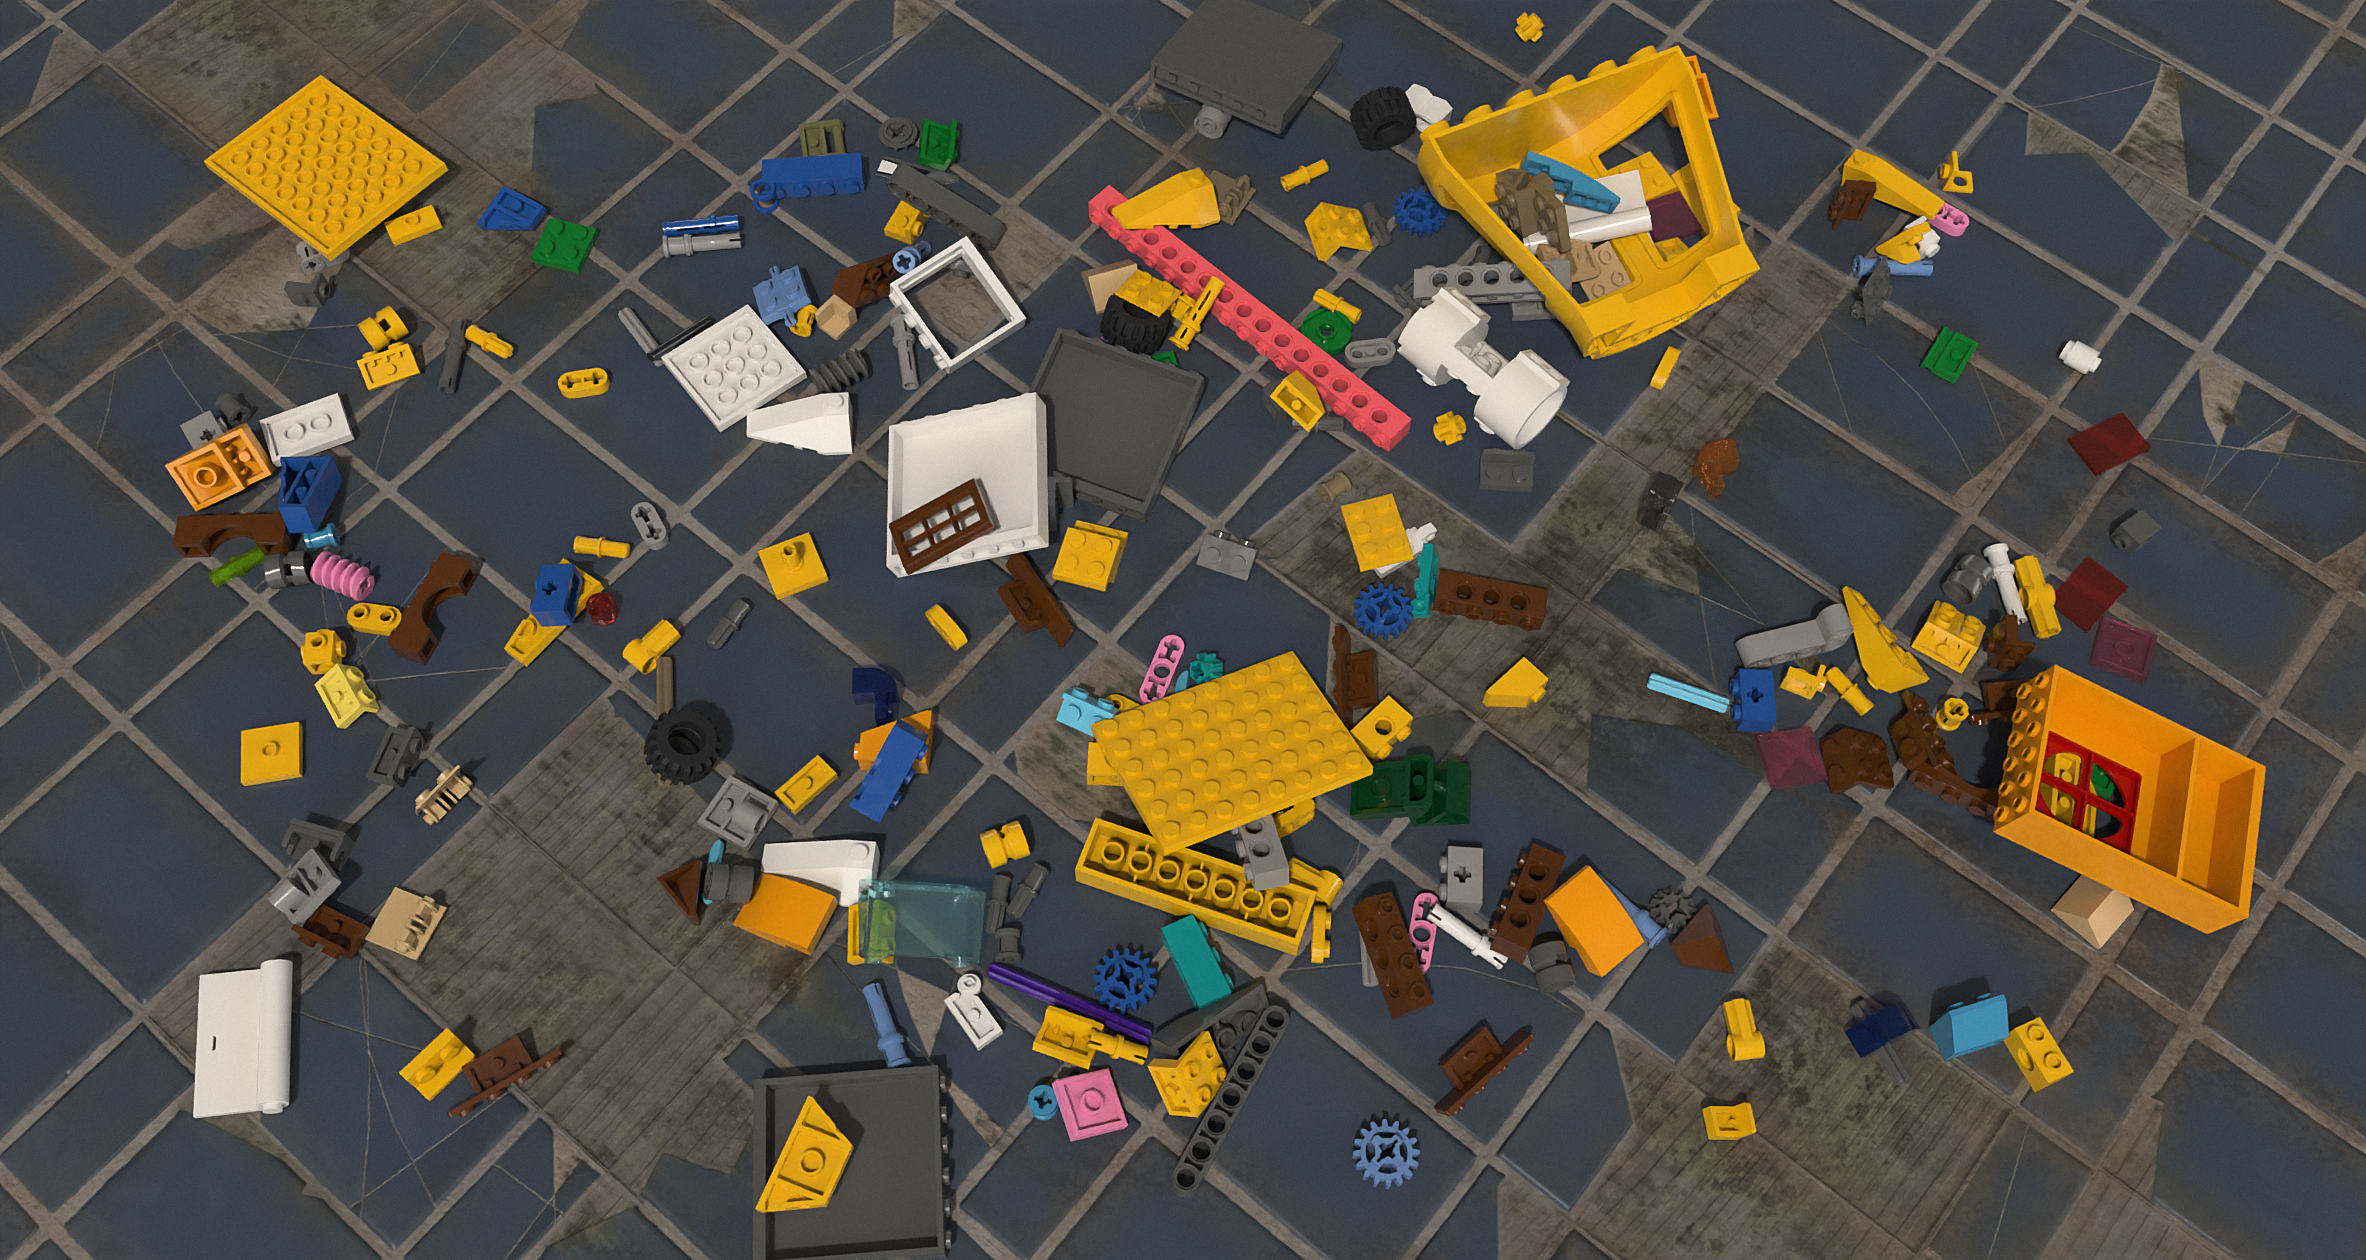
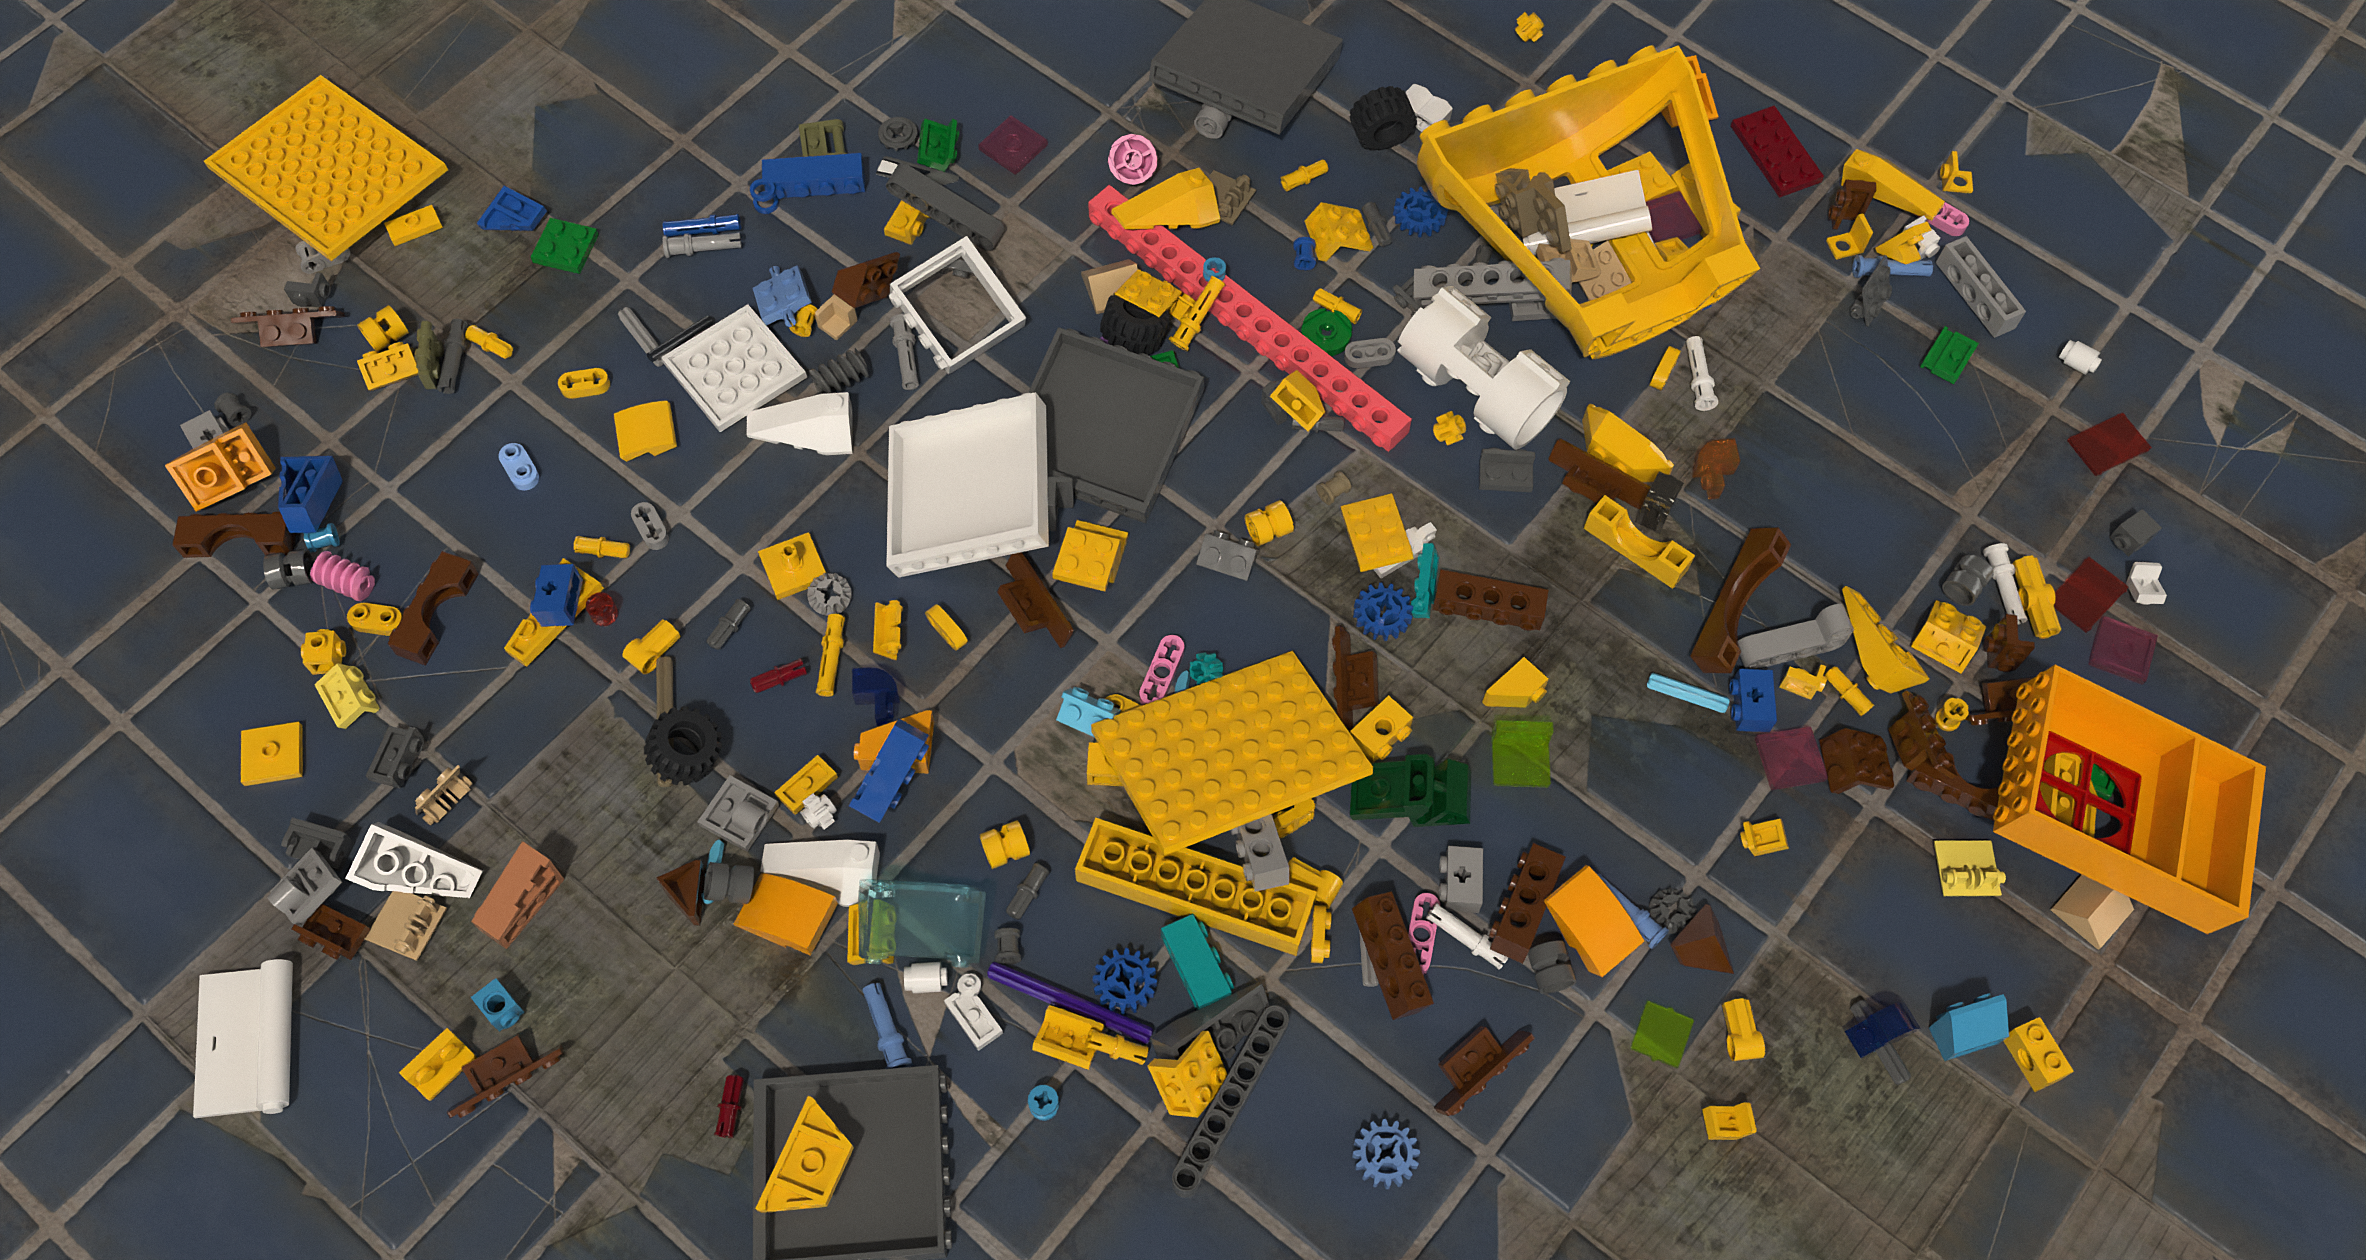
clear neon green pin [207,545,265,588] -> none
white plate [260,393,354,467] -> none
reddish brown piece [889,478,995,575] -> none
medium blue pin [893,241,931,274] -> none
dark grey axle [984,875,1011,935] -> none
bright pink tile [1052,1068,1128,1142] -> none
dark azure slope [1519,151,1621,214] -> none
none -> reddish brown bracket [231,306,344,348]
none -> white wedge [345,822,483,898]
none -> olive plate [414,321,444,389]
none -> nougat wedge [471,841,565,949]
none -> dark azure brick [471,978,524,1032]
none -> light blue plate [498,443,539,491]
none -> yellow slope [614,401,677,462]
none -> dark red axle [714,1075,744,1138]
none -> dark red axle [750,658,807,693]
none -> white gear [800,794,837,830]
none -> light grey gear [807,573,851,616]
none -> yellow pin [816,614,845,697]
none -> yellow hinge [873,600,903,660]
none -> white brick [904,962,948,993]
none -> clear pink tile [979,115,1048,175]
none -> bright pink cylinder [1108,134,1158,185]
none -> dark azure bush [1203,257,1226,282]
none -> yellow wheel [1244,500,1294,546]
none -> blue bush [1293,237,1316,271]
none -> clear neon green bracket [1491,720,1553,788]
none -> reddish brown bracket [1549,438,1652,510]
none -> yellow wedge [1582,403,1674,482]
none -> yellow arch [1584,495,1695,589]
none -> clear neon green piece [1630,1001,1694,1068]
none -> white pin [1686,336,1718,411]
none -> reddish brown arch [1690,527,1791,673]
none -> dark red plate [1731,105,1824,198]
none -> yellow bracket [1740,818,1789,856]
none -> yellow bracket [1826,213,1873,259]
none -> light yellow hinge [1934,840,2006,896]
none -> light grey brick [1936,236,2026,338]
none -> white bracket [2126,562,2167,605]

